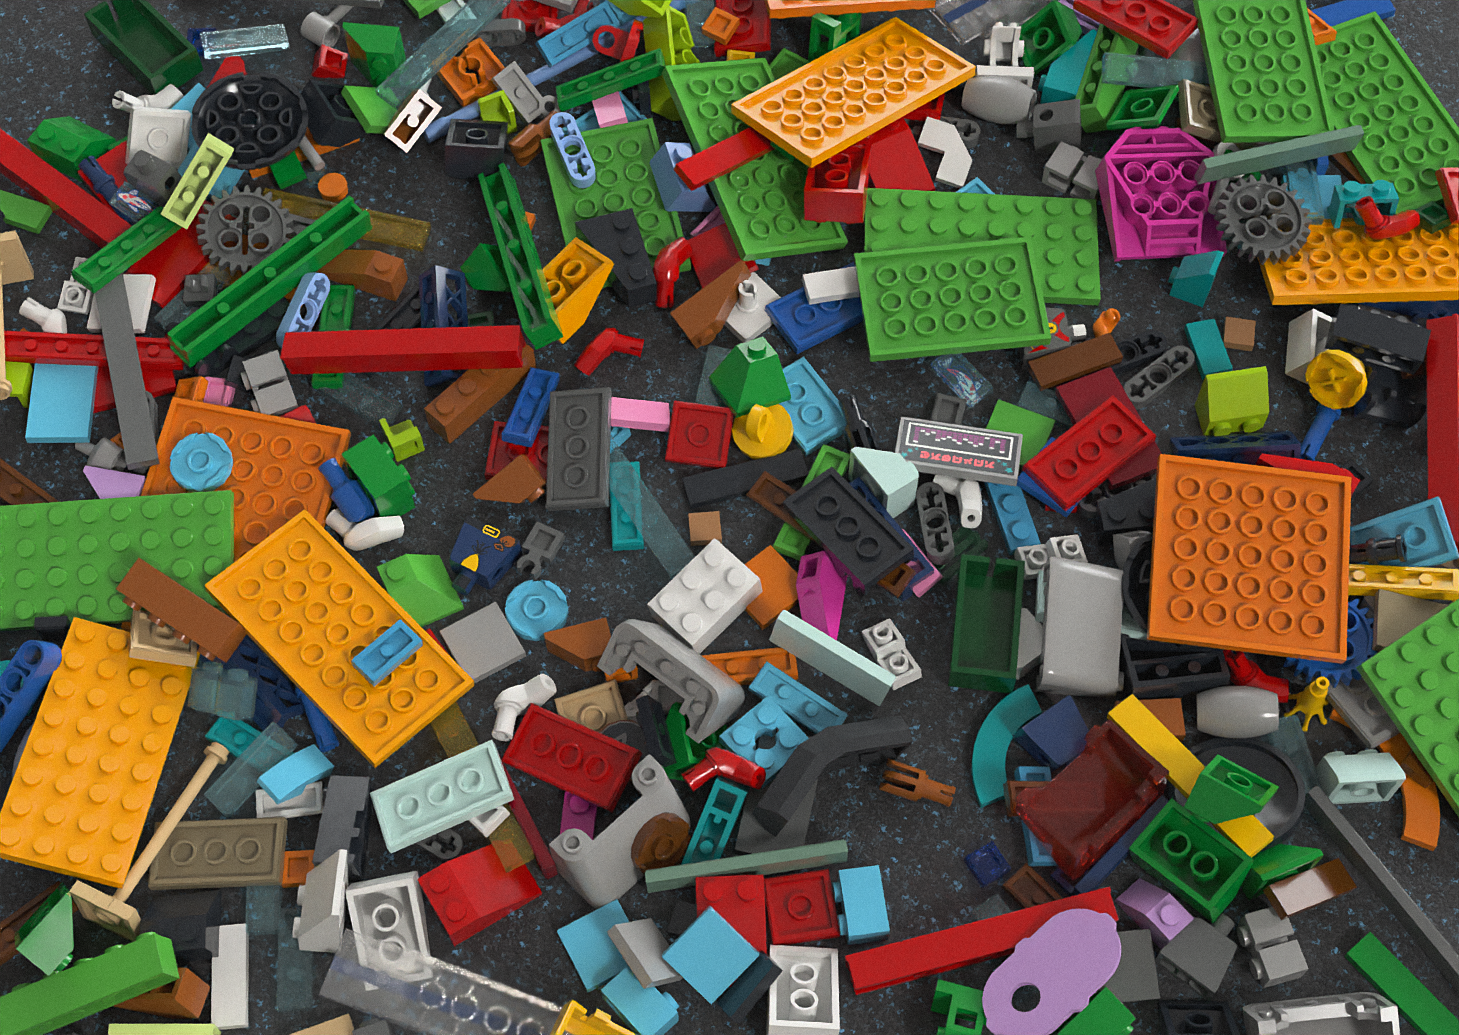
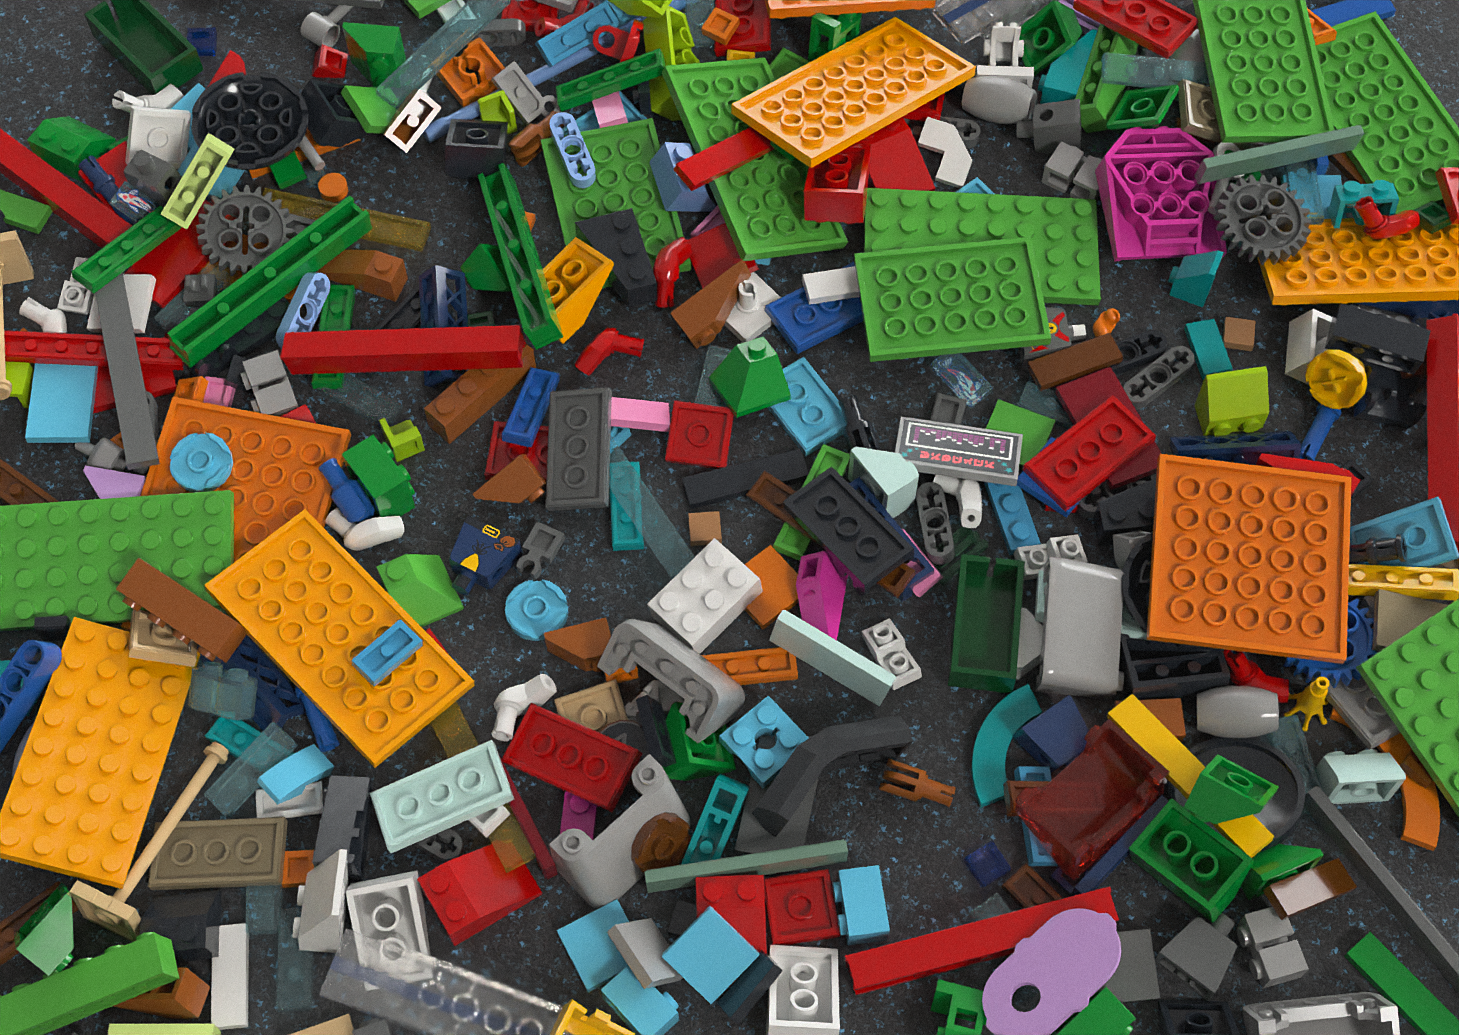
clear light blue tile [200,24,289,59] -> none
light grey tile [439,602,526,684] -> none
red arm [681,747,766,792] -> none
yellow tile [732,404,794,460] -> none
medium azure tile [748,661,848,734] -> none
lavender slope [1115,878,1194,950] -> none

